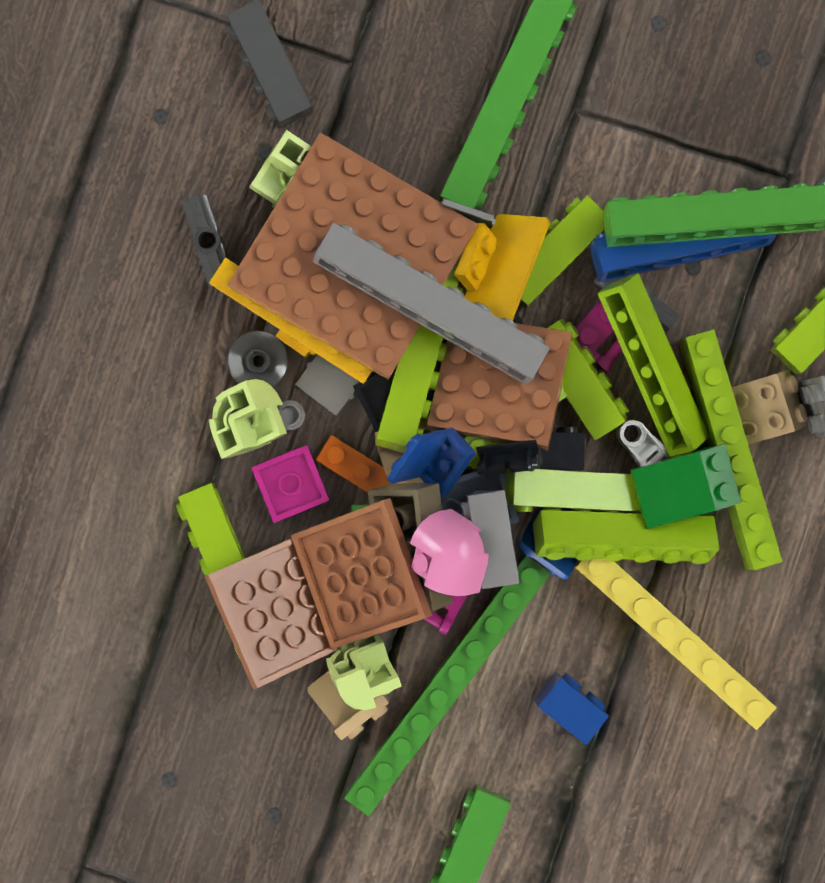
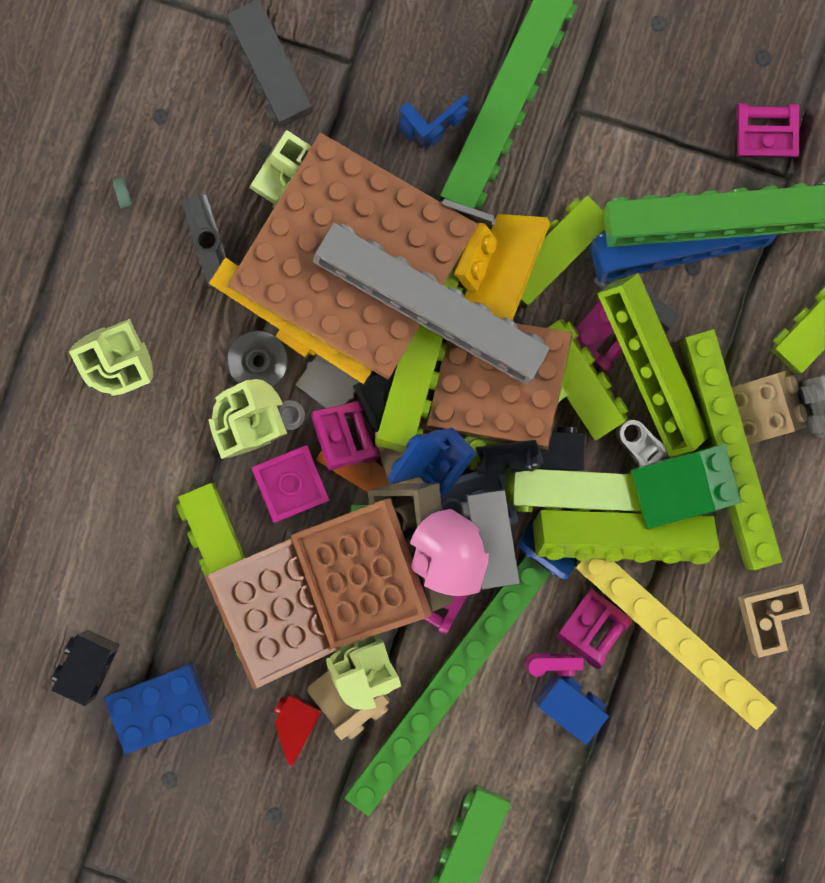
none -> black brick [51,630,120,706]
none -> yellowish green brick [69,319,153,396]
none -> blue brick [104,662,214,755]
none -> sand green tile [112,177,132,209]
none -> red slope [273,692,322,766]
none -> dark pink plate [311,401,380,470]
none -> blue bracket [398,95,469,148]
none -> dark pink plate [524,653,584,677]
none -> dark pink plate [556,589,632,669]
none -> dark pink plate [736,103,799,158]
none -> tan brick [737,582,810,658]

